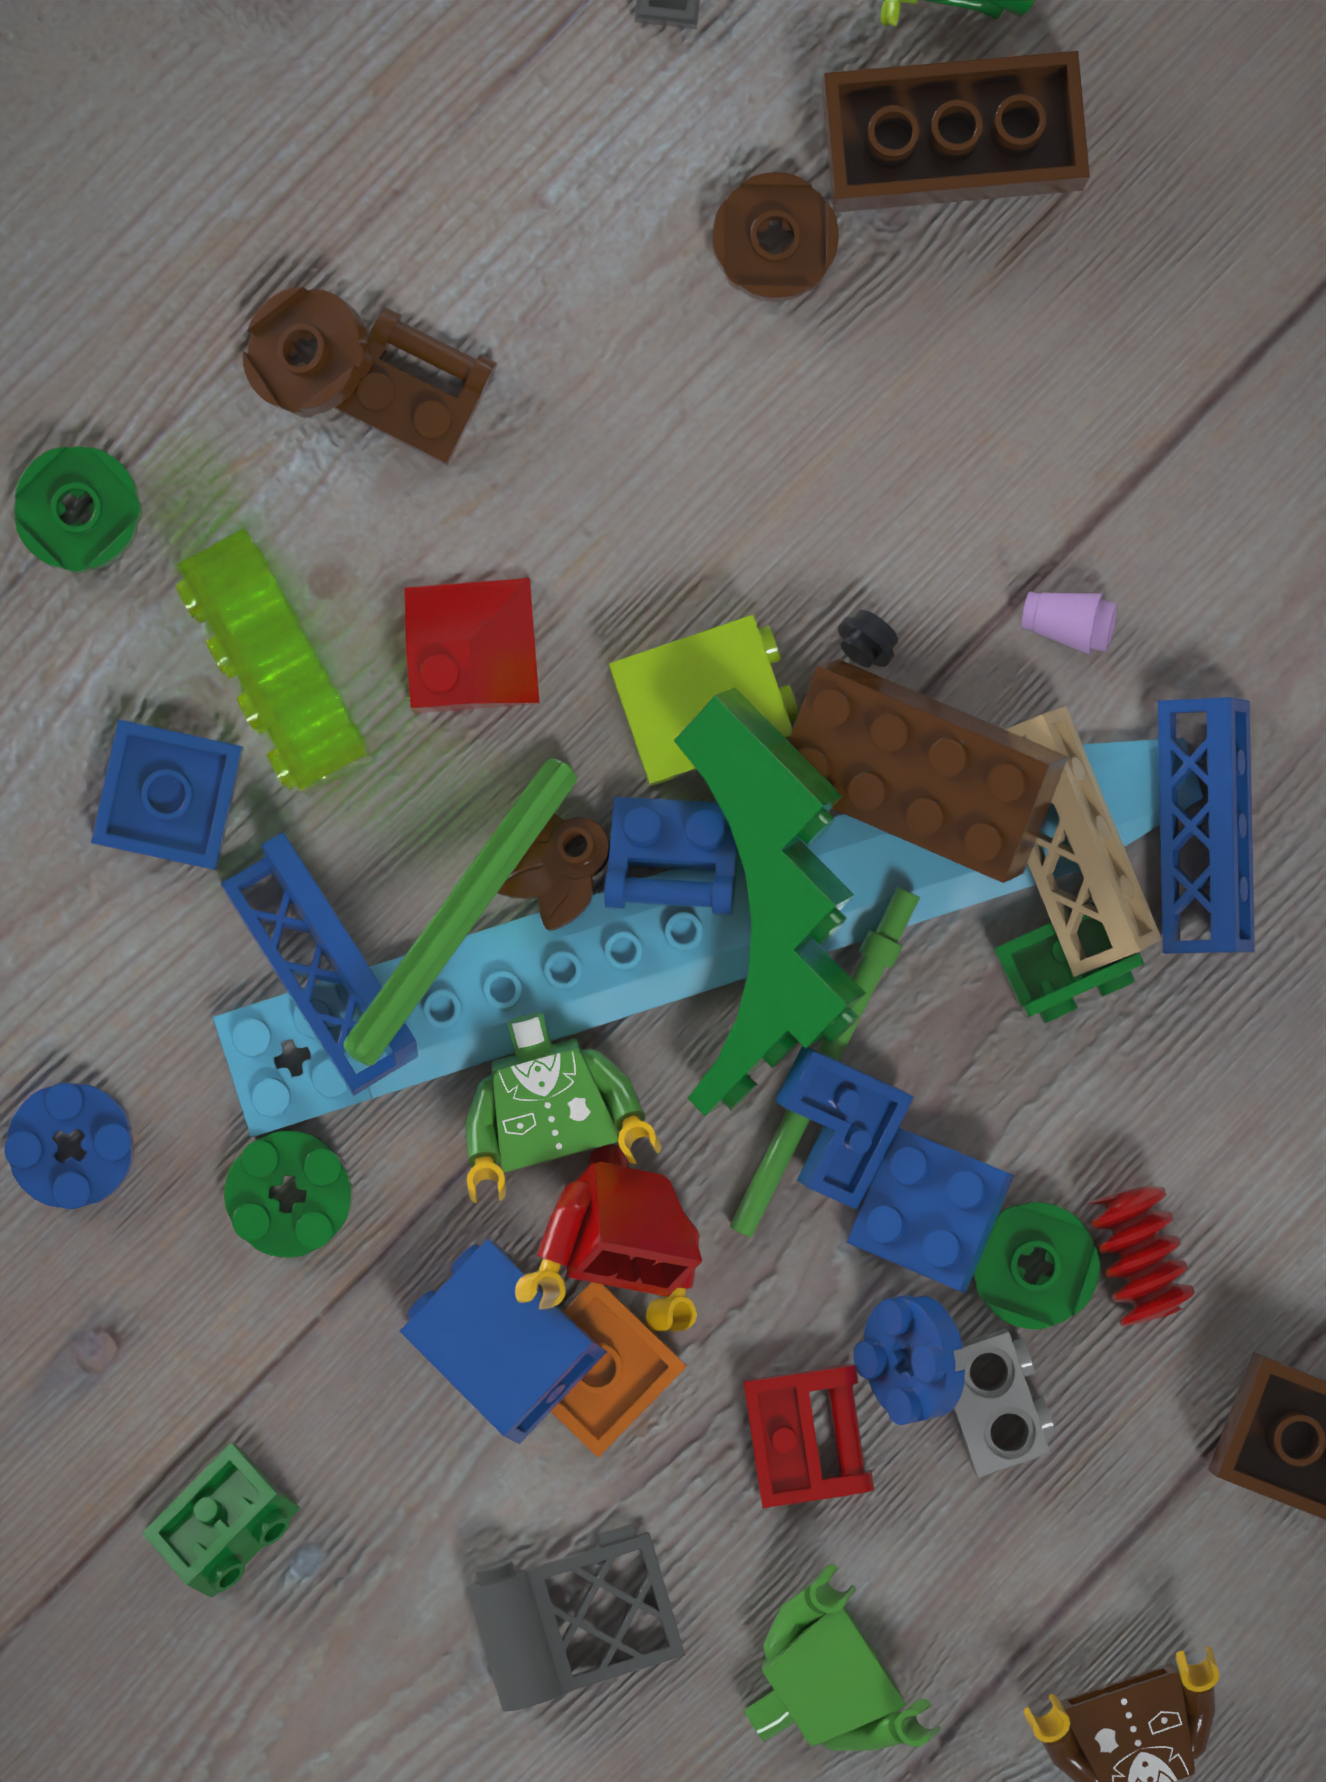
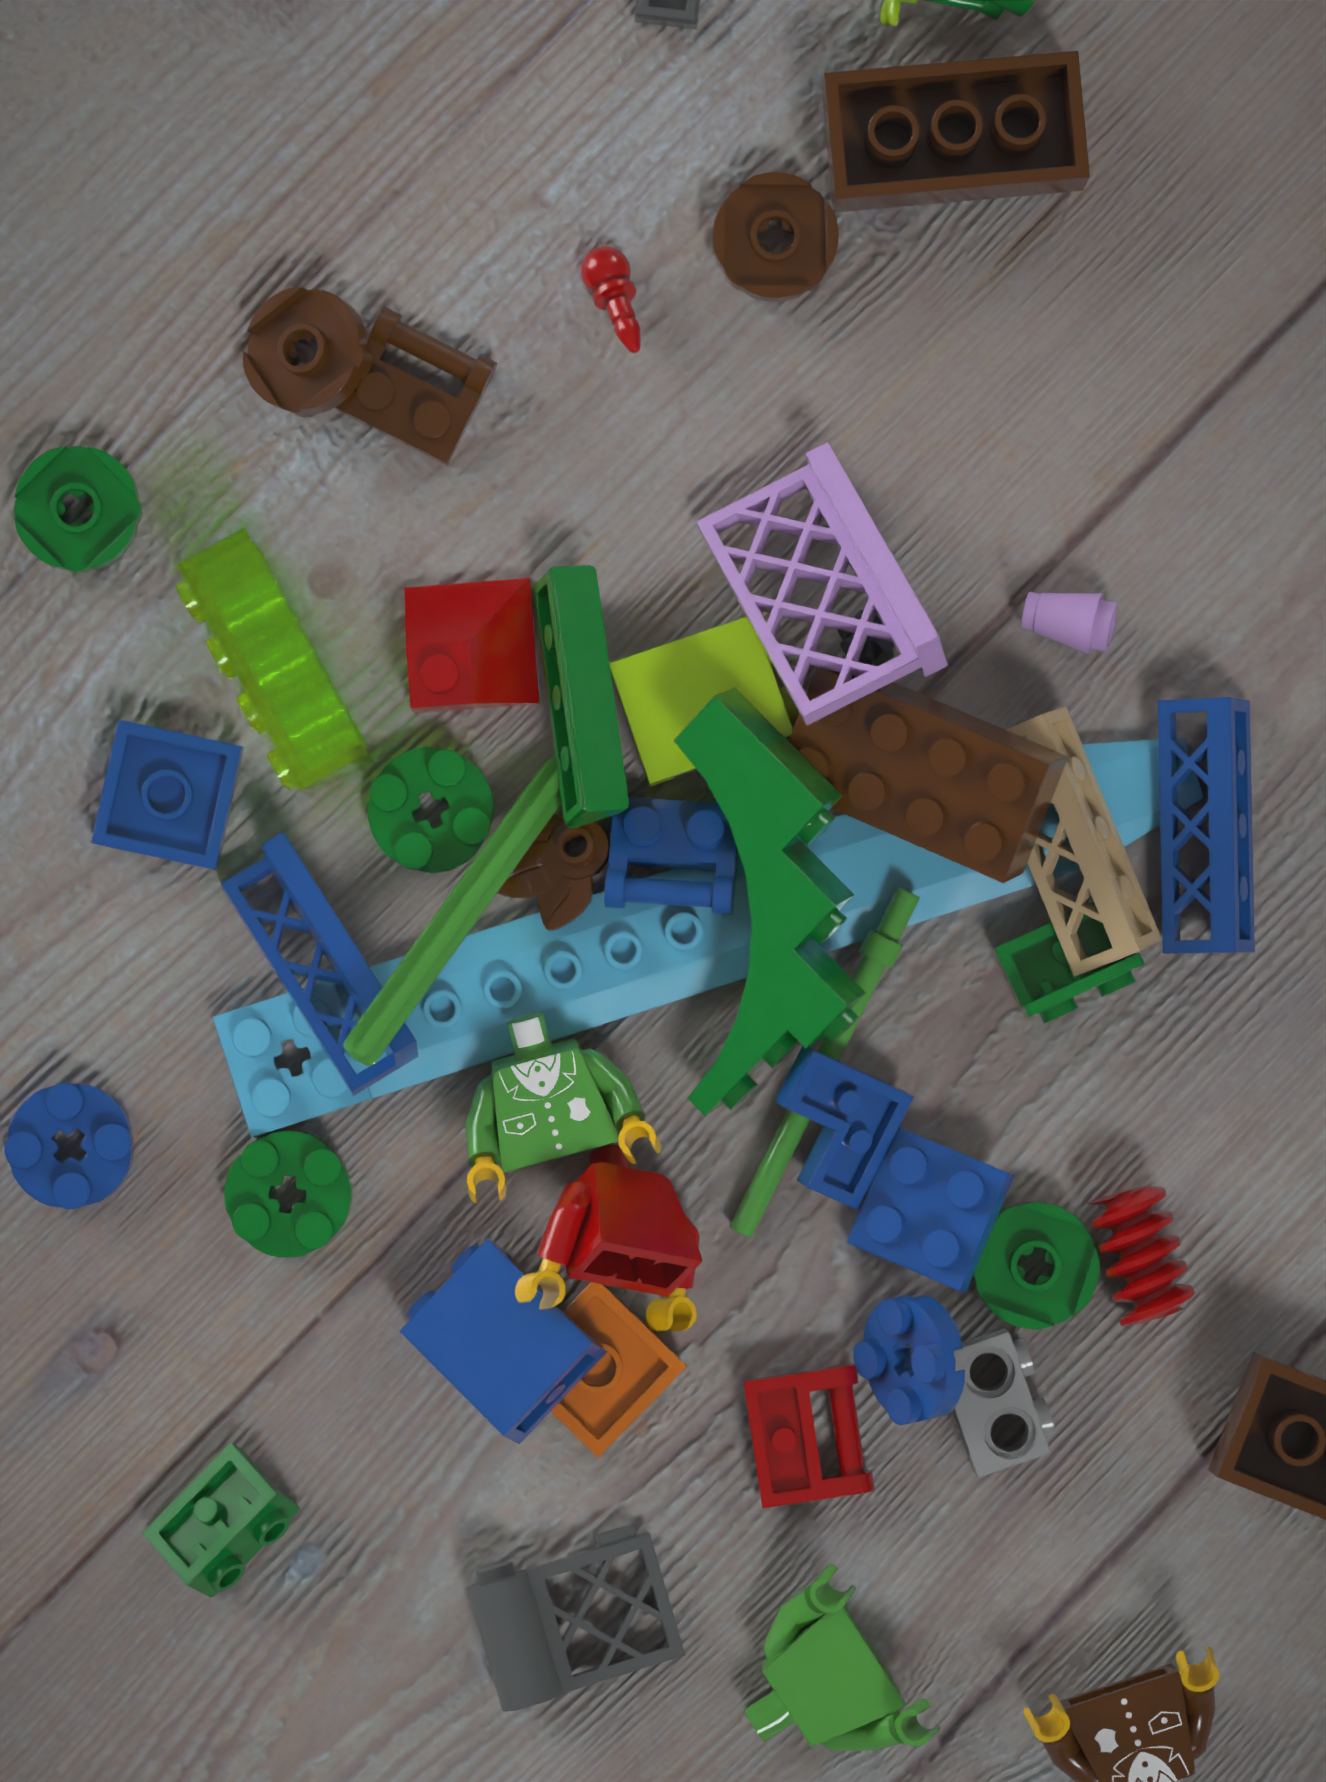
none -> green plate [367,747,495,874]
none -> green slope [532,565,629,828]
none -> red bar [581,246,641,354]
none -> lavender fence [696,442,948,725]

